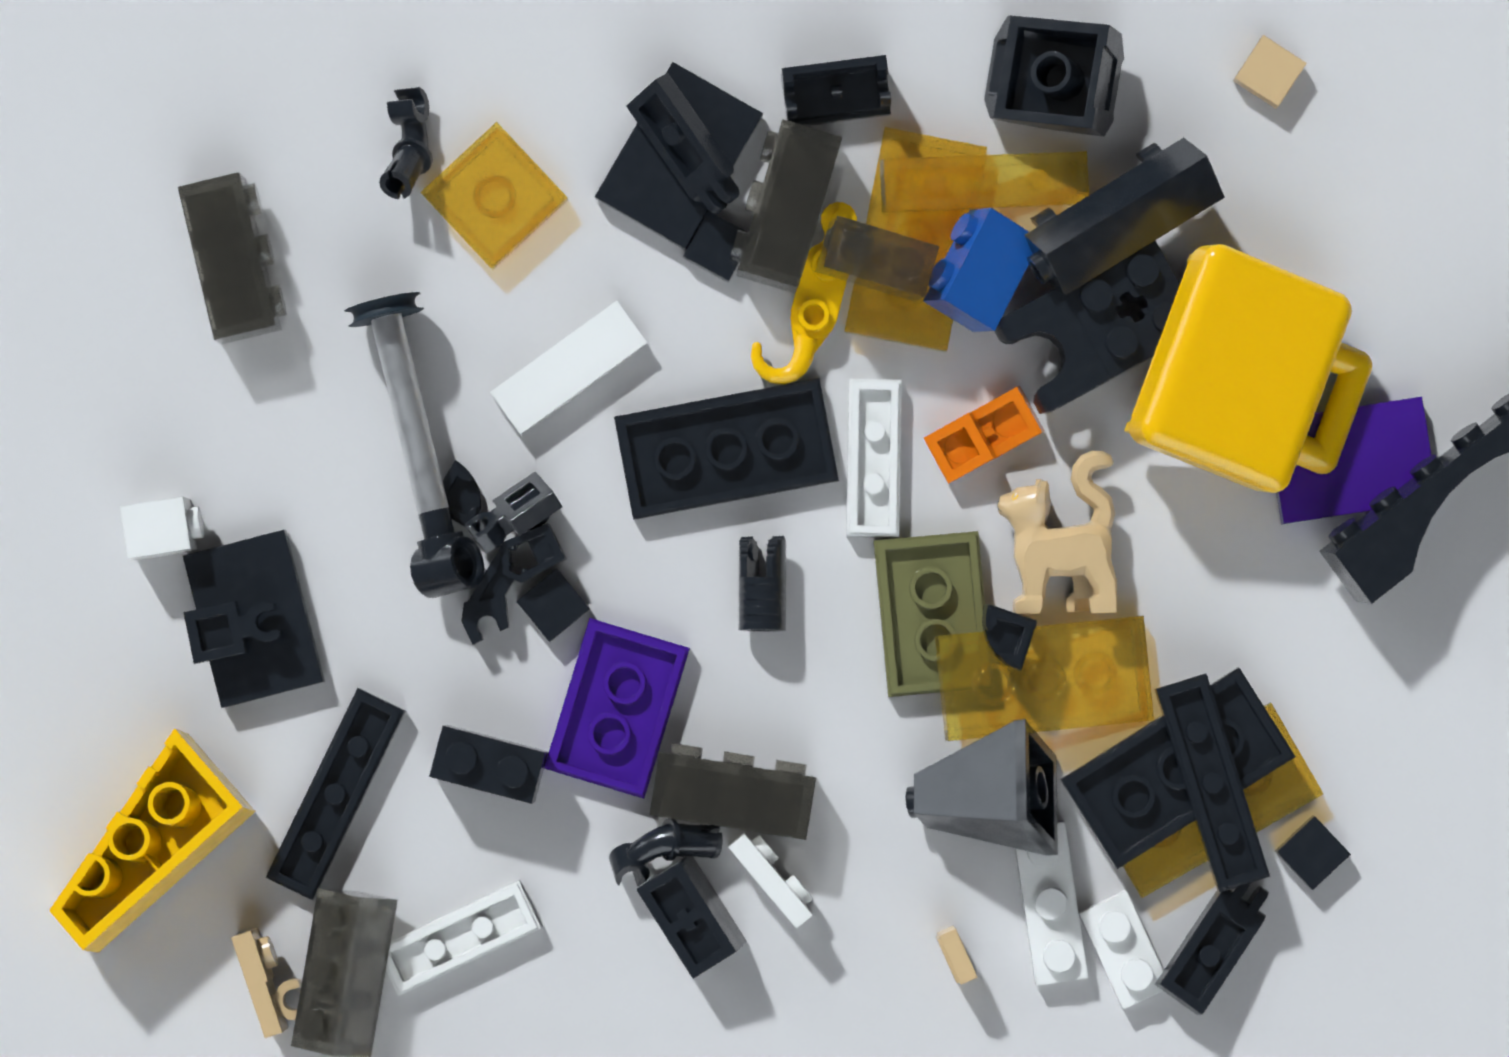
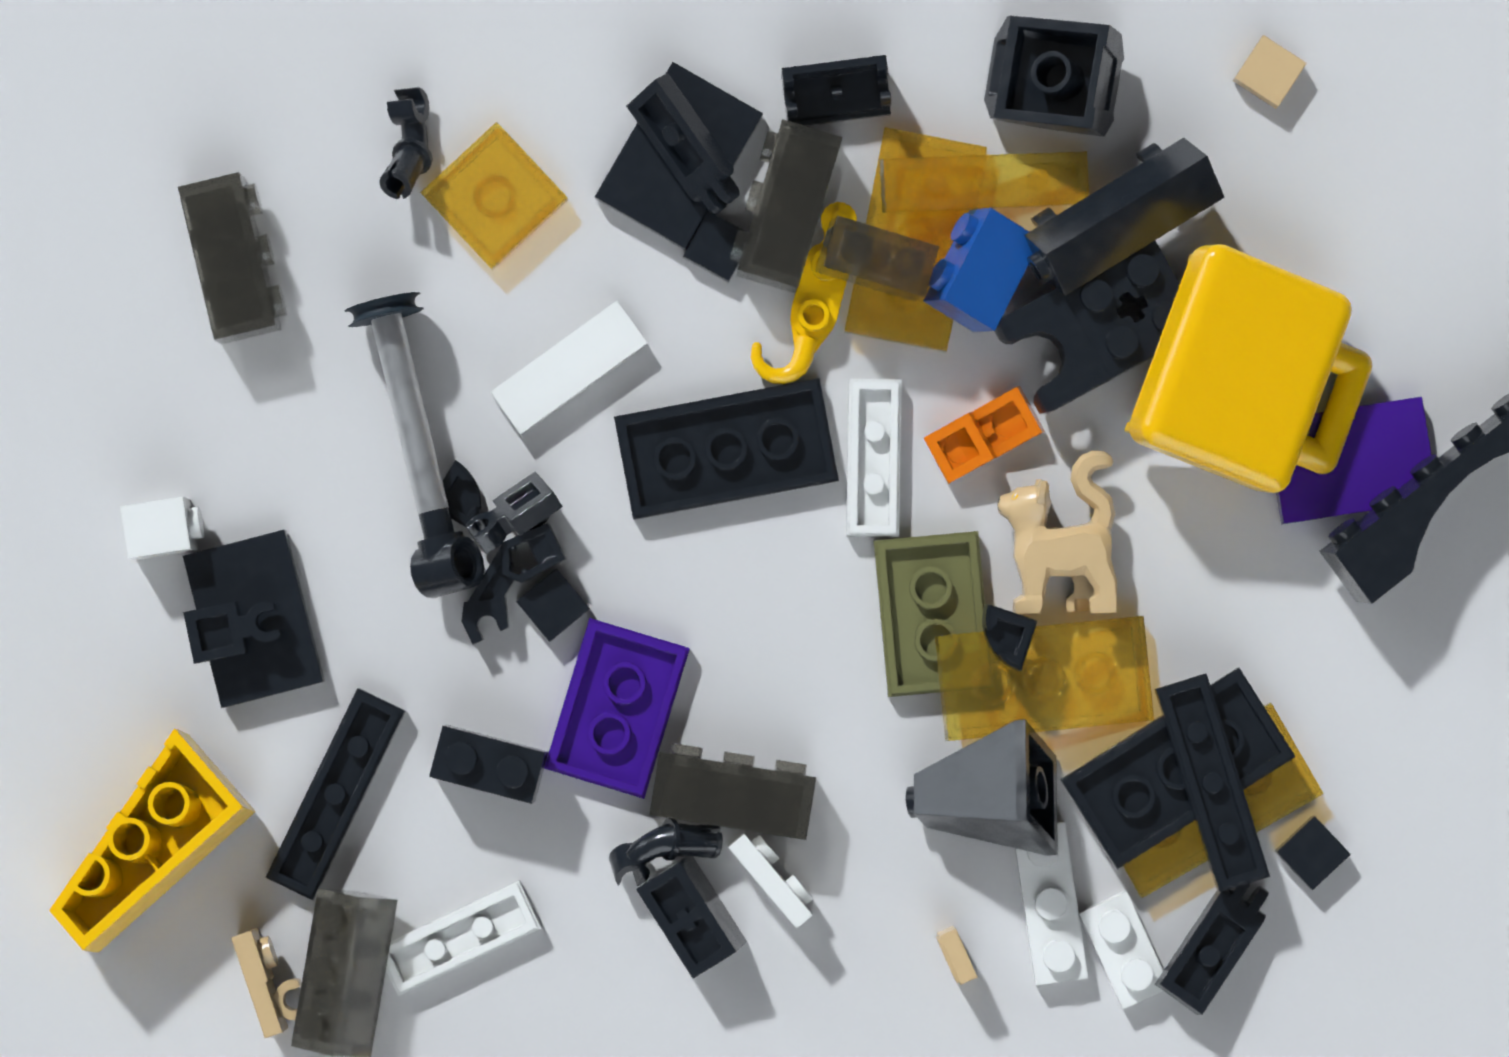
black hinge [738,536,786,632] -> none

